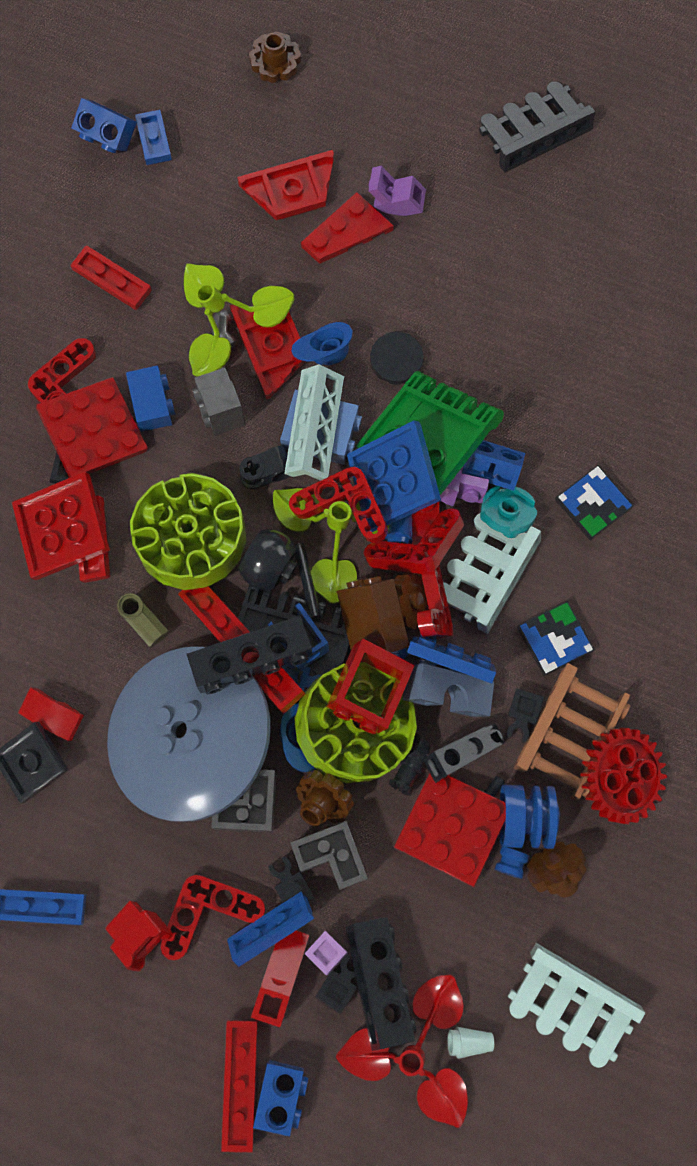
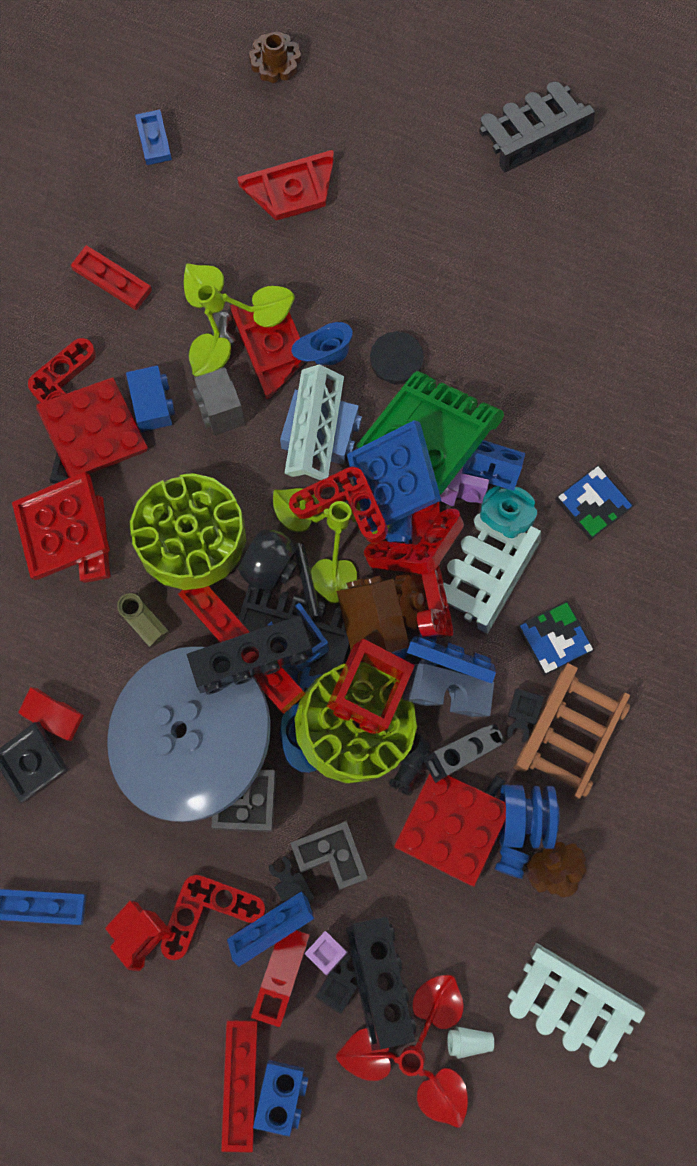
blue brick [71,98,137,154] -> none
black piece [239,446,290,490] -> none
reddish brown plant [296,770,354,826] -> none
red wing [301,192,394,264] -> none
medium lavender brick [369,166,426,216] -> none
red gear [580,728,667,824] -> none

